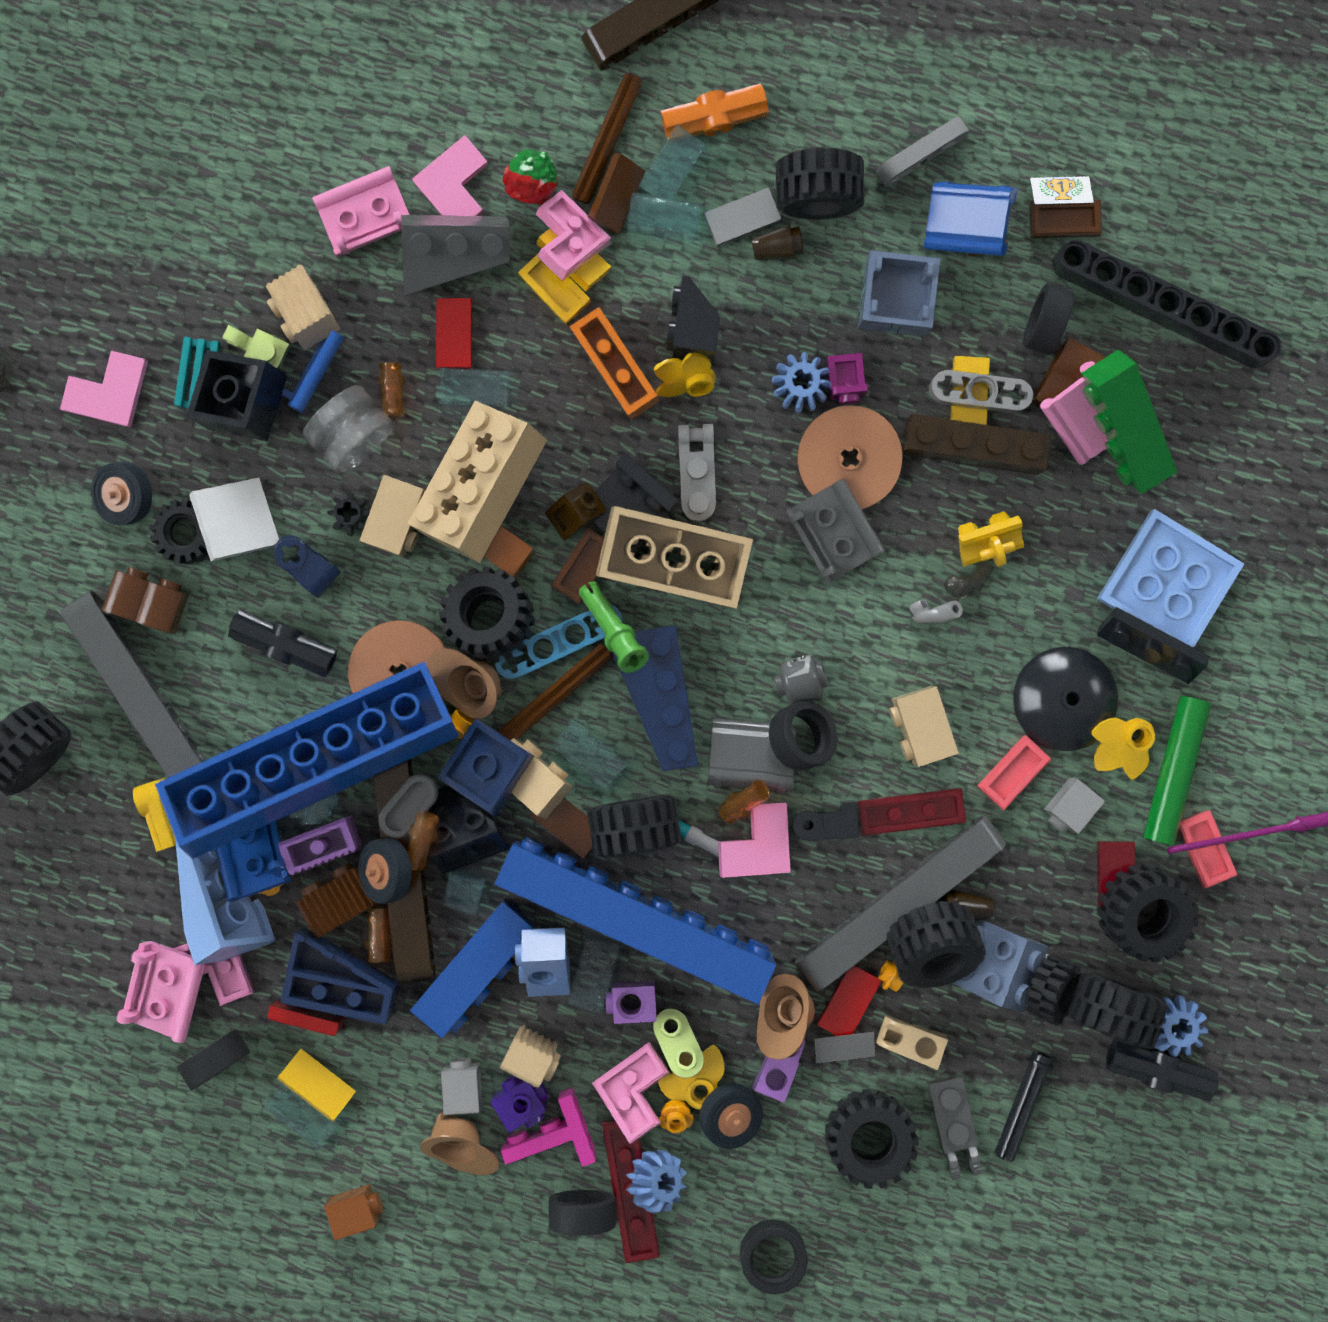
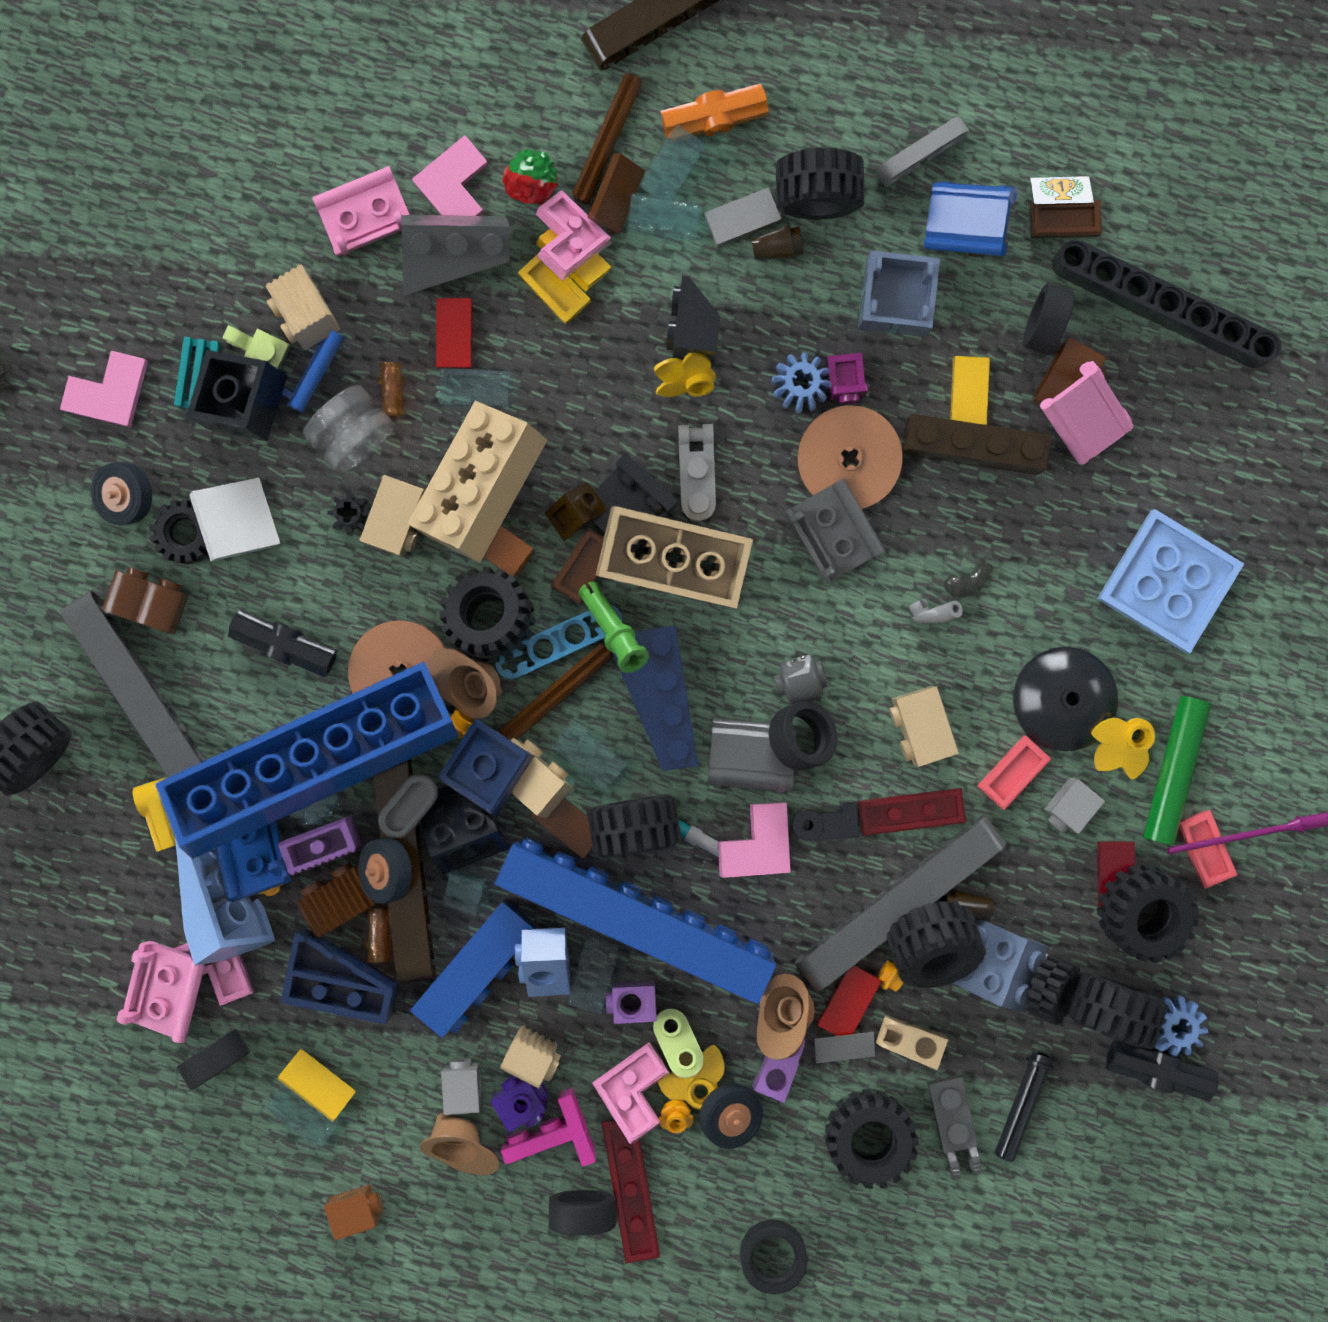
red tile [267,1000,345,1036] -> none
dark blue piece [274,535,341,598] -> none
clear orange pin [407,812,439,870] -> none
orange brick [570,307,660,420] -> none
medium blue gear [627,1150,688,1213] -> none
clear orange pin [718,780,770,824] -> none
light grey beam [929,370,1033,413] -> none
yellow hips [958,511,1024,567] -> none
green brick [1081,349,1177,494] -> none
black plate [1097,607,1210,684] -> none

